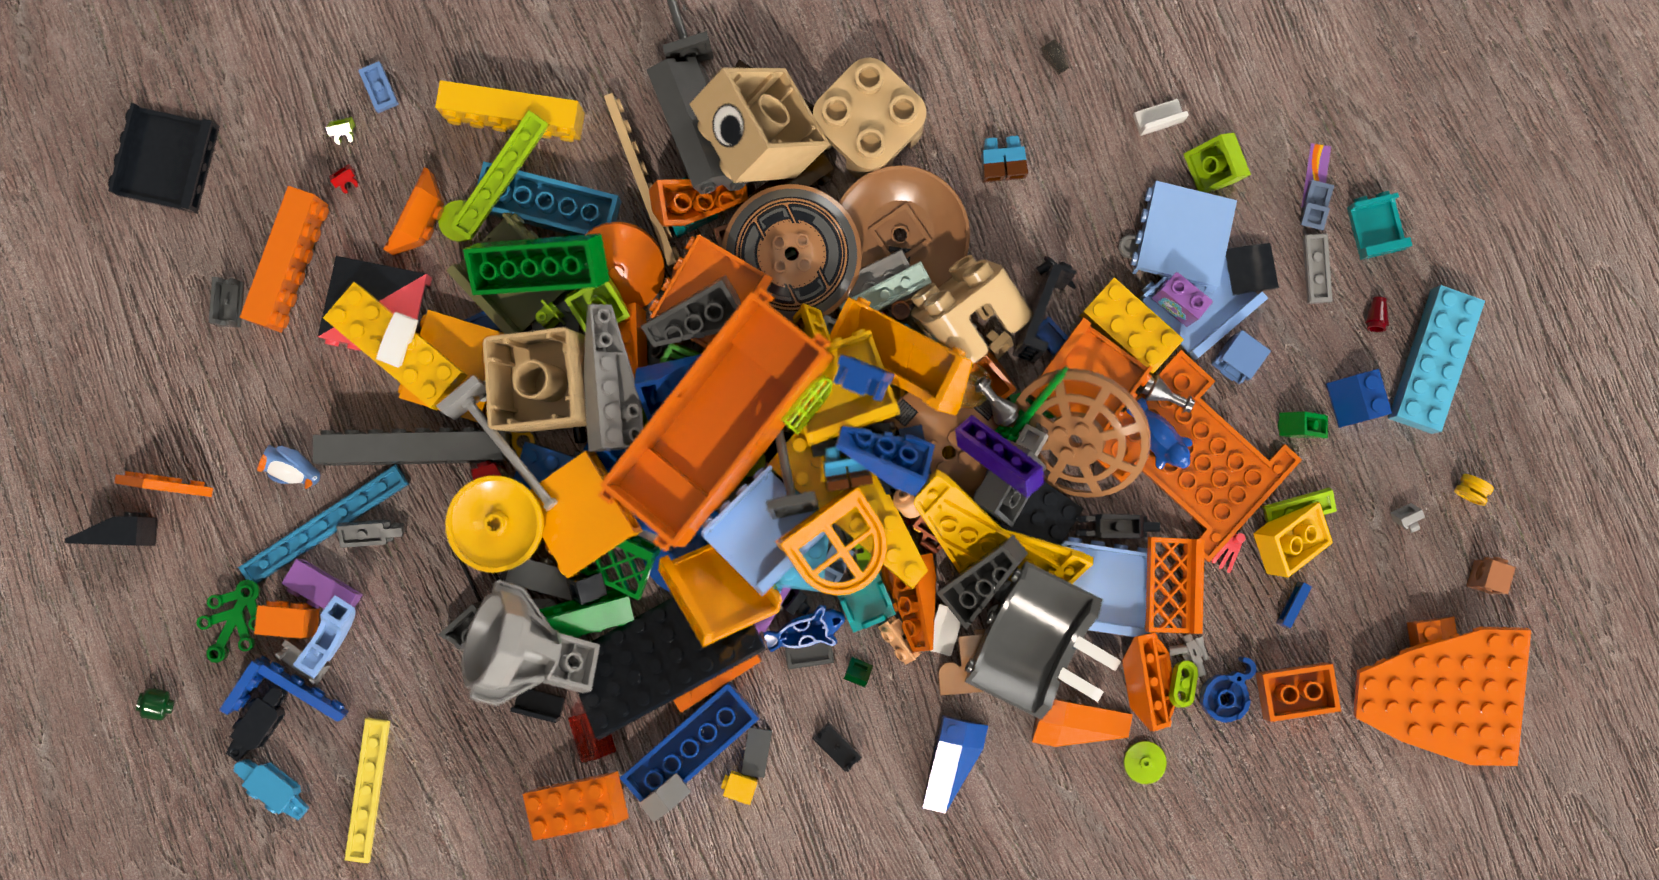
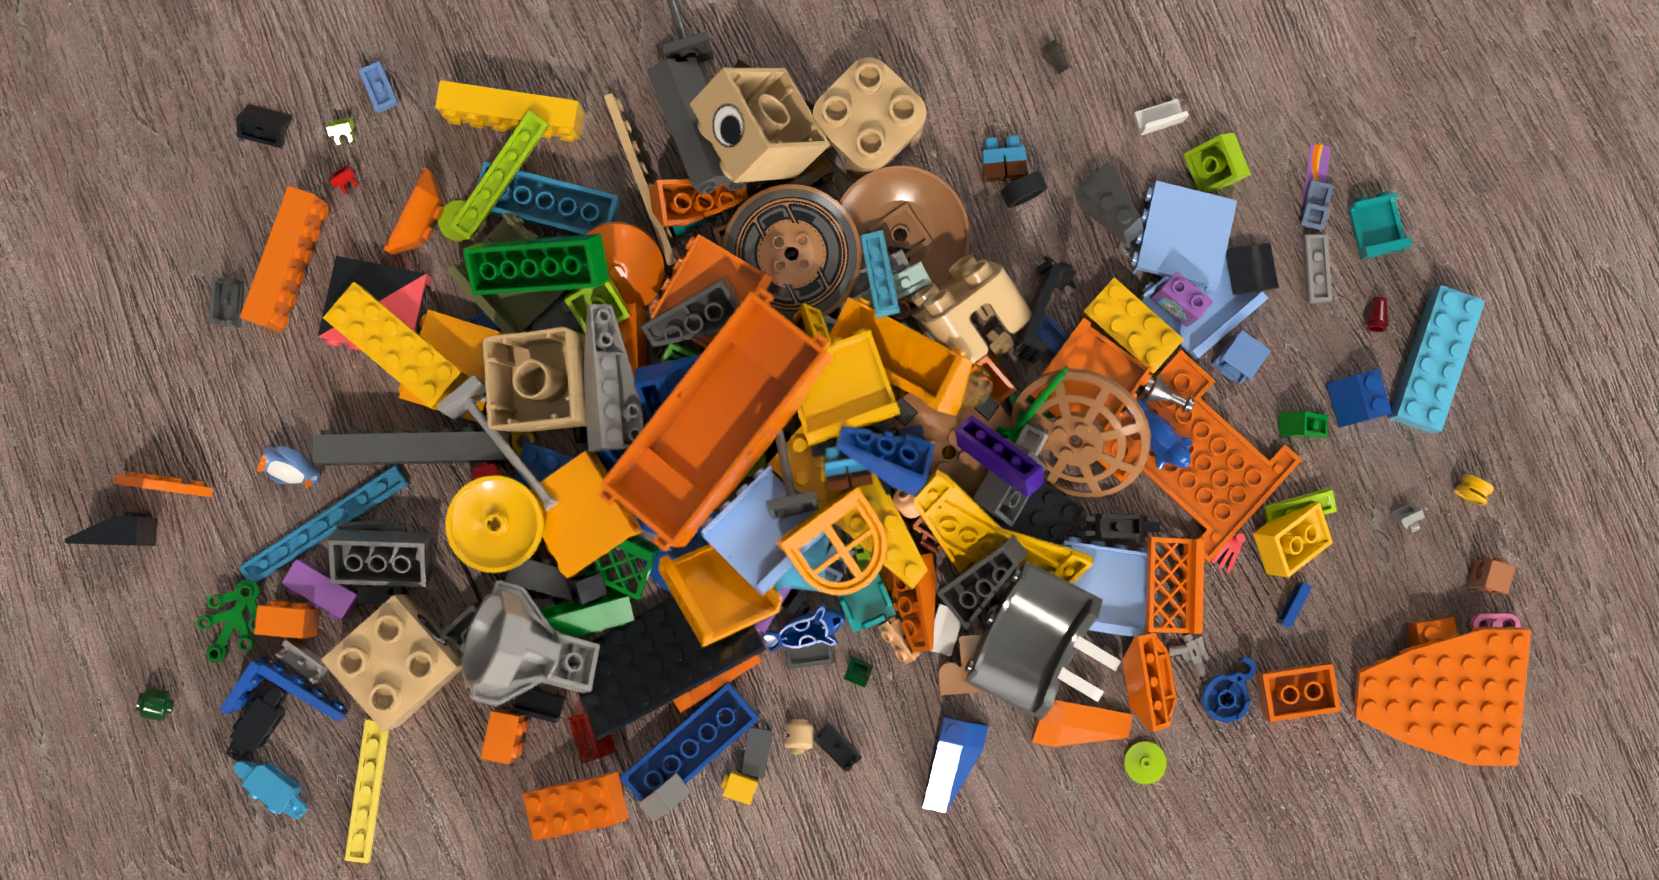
black panel [108,103,220,214] -> none
light blue arch [293,596,356,679] -> none
white slope [376,312,418,368] -> none
lime hinge [535,300,566,329] -> none
lime window [781,376,832,434] -> none
blue panel [833,355,895,401] -> none
flat silver piece [974,376,1019,426] -> none
lime plate [1169,661,1198,708] -> none
none -> black panel [236,105,291,148]
none -> tan brick [321,594,462,732]
none -> dark grey brick [328,529,432,587]
none -> black leg [357,585,406,605]
none -> orange brick [480,707,530,764]
none -> tan head [783,719,814,755]
none -> medium azure tile [860,230,900,318]
none -> black tyre [1000,171,1047,208]
none -> dark grey wedge [1075,161,1144,245]
none -> bright pink plate [1470,613,1521,631]

